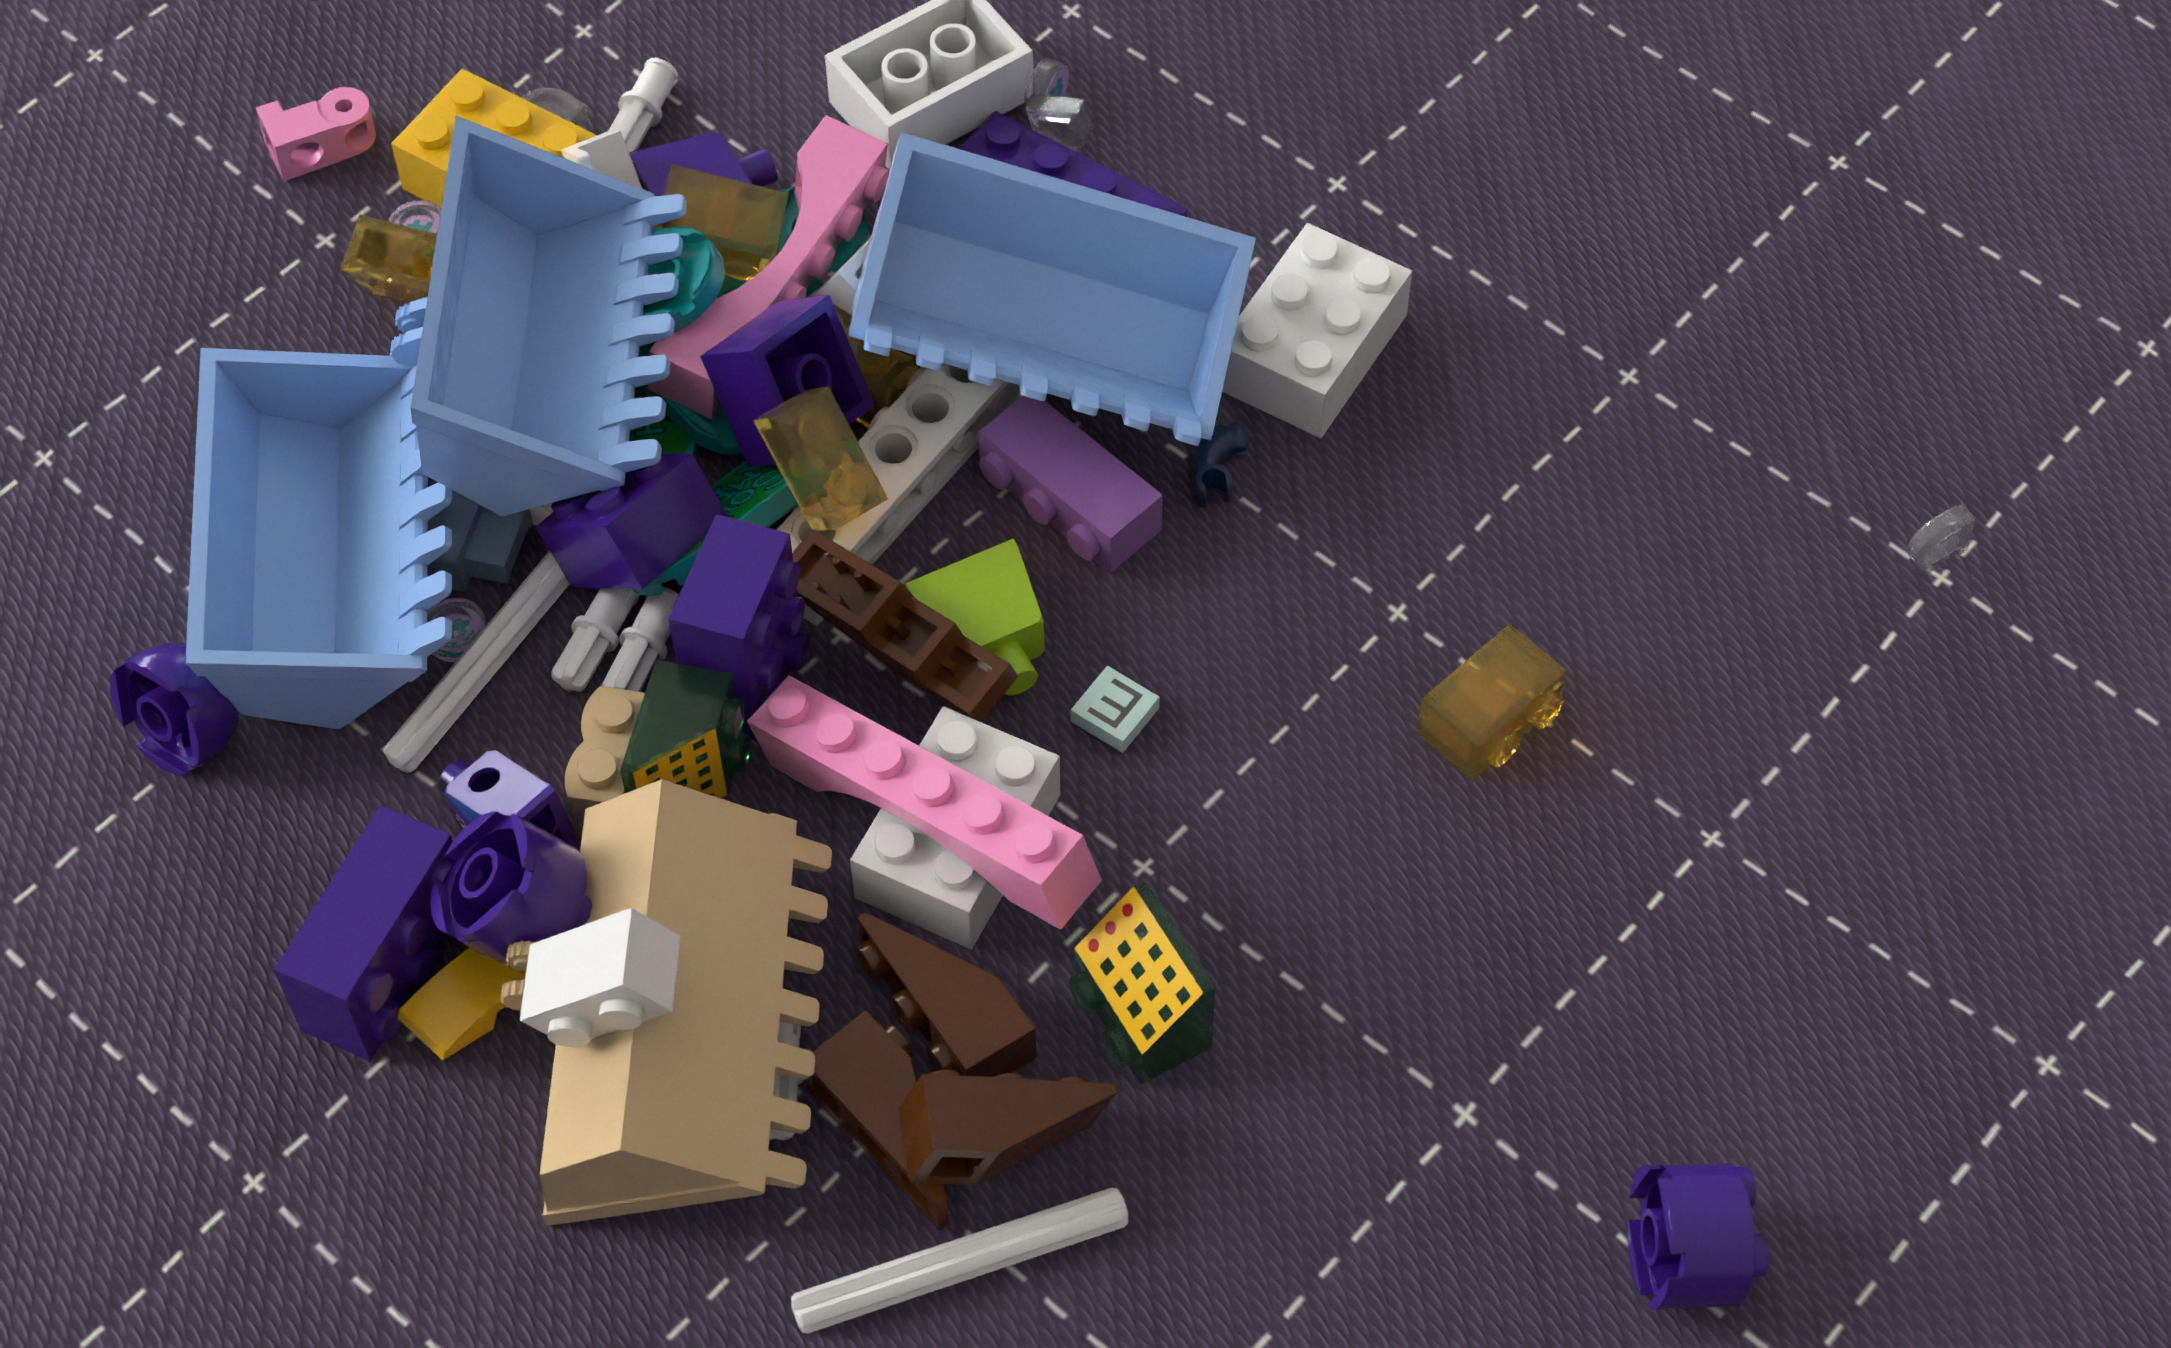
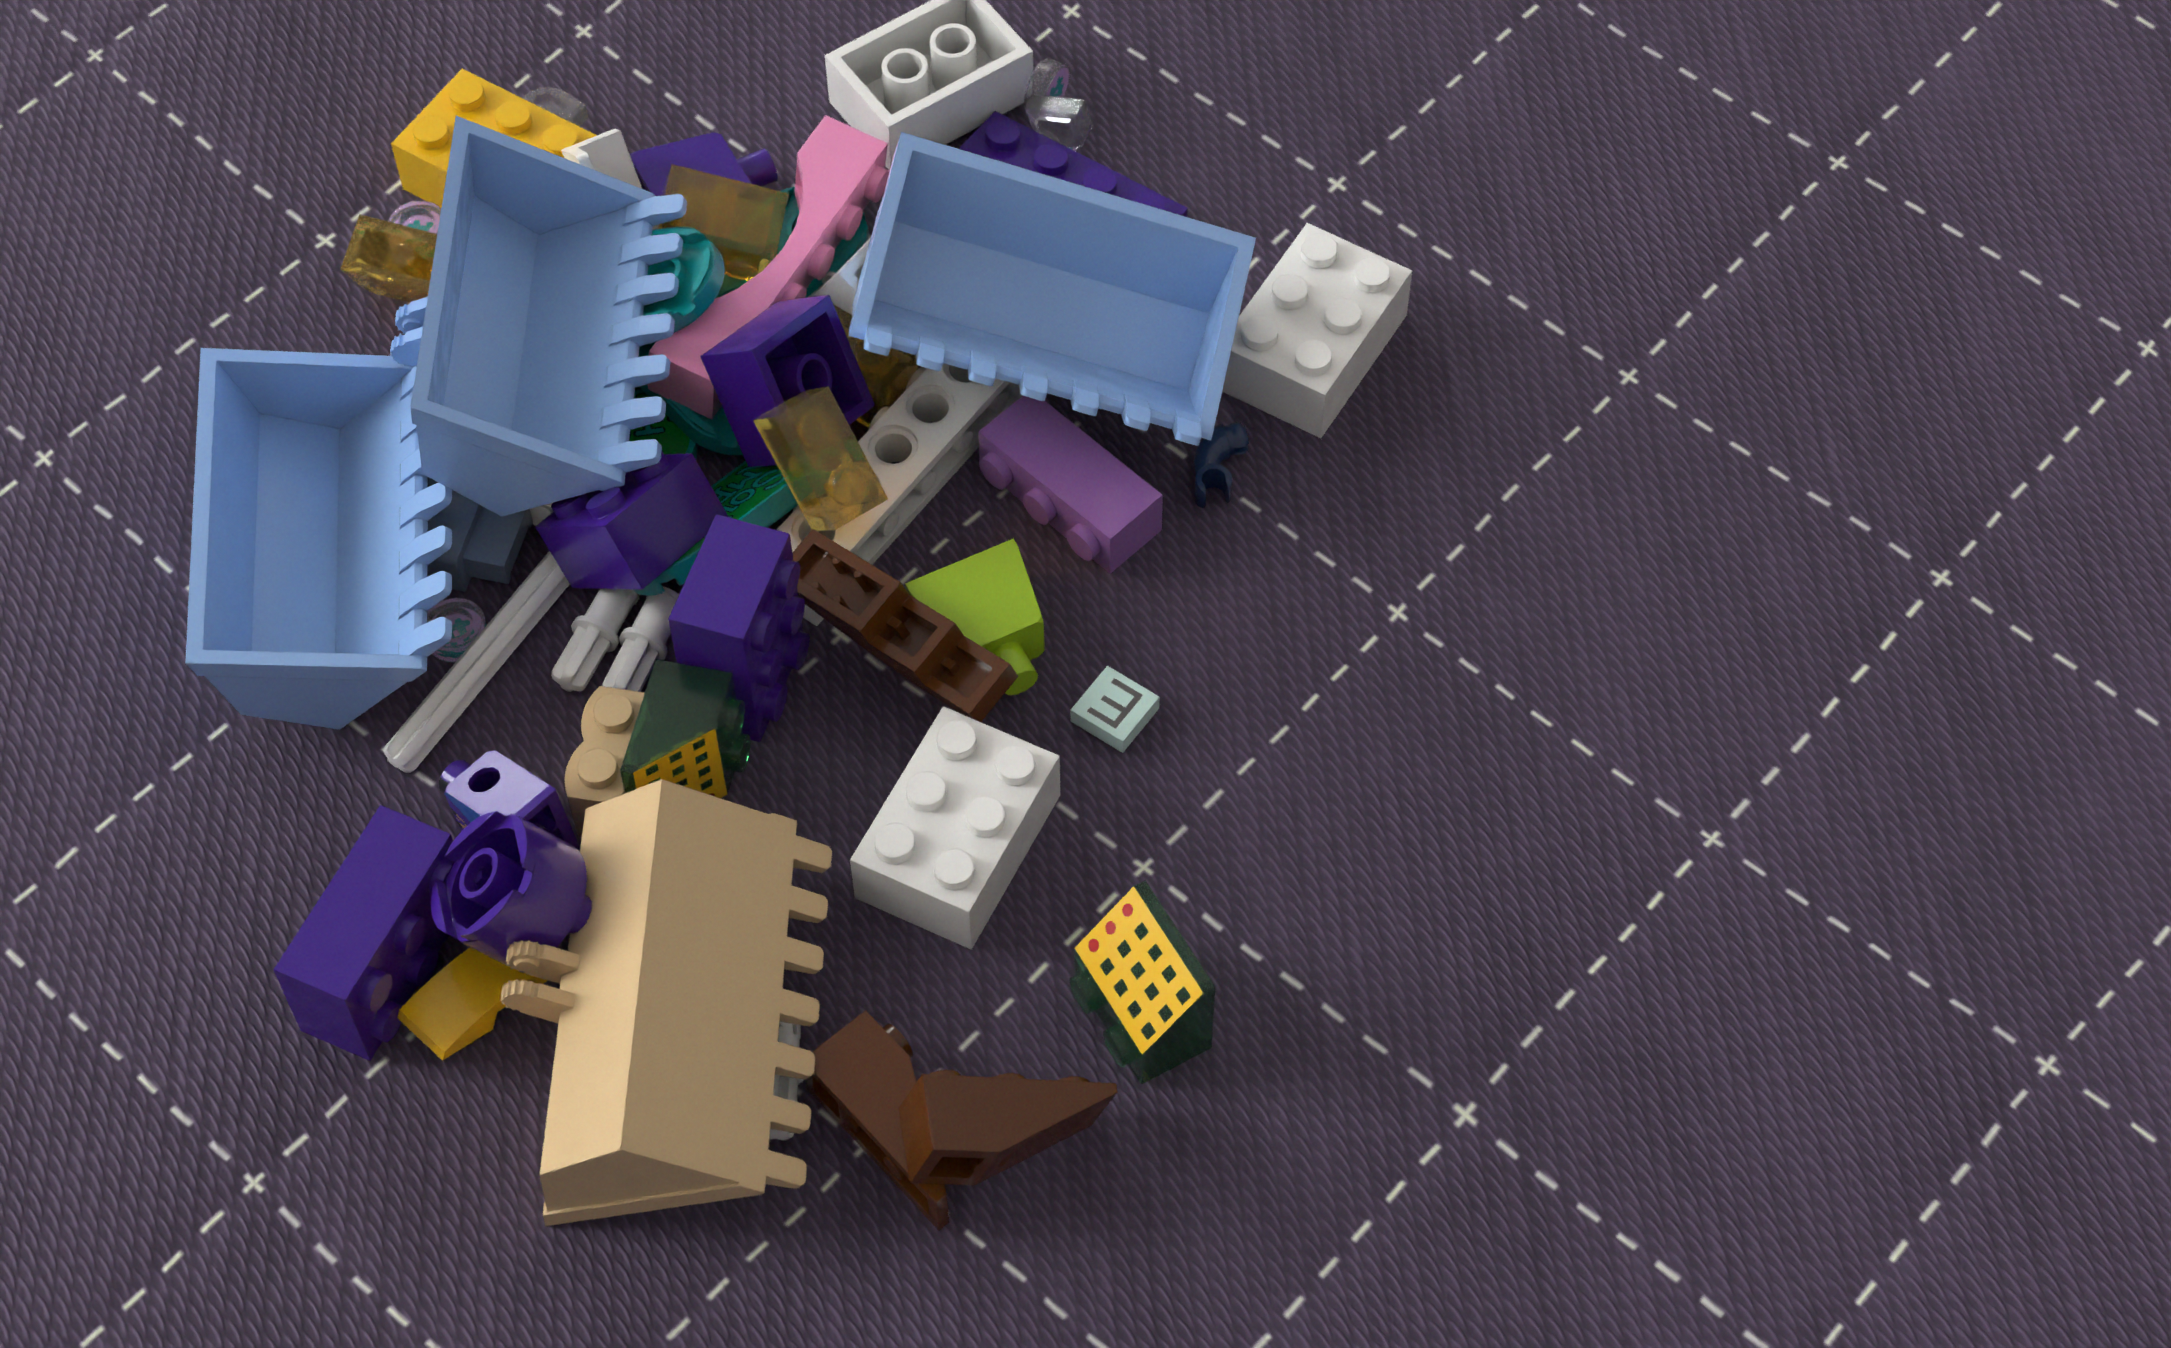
dark purple cylinder [110,643,239,775] -> none
bright pink leg [256,87,376,182] -> none
white brick [520,908,681,1047] -> none
white axle [608,58,678,154] -> none
bright pink arch [747,675,1102,930] -> none
white axle [791,1187,1128,1333] -> none
reddish brown slope [855,912,1037,1077] -> none
clear yellow brick [1417,624,1567,780] -> none
dark purple brick [1627,1163,1768,1309] -> none
clear tile [1907,504,1976,572] -> none

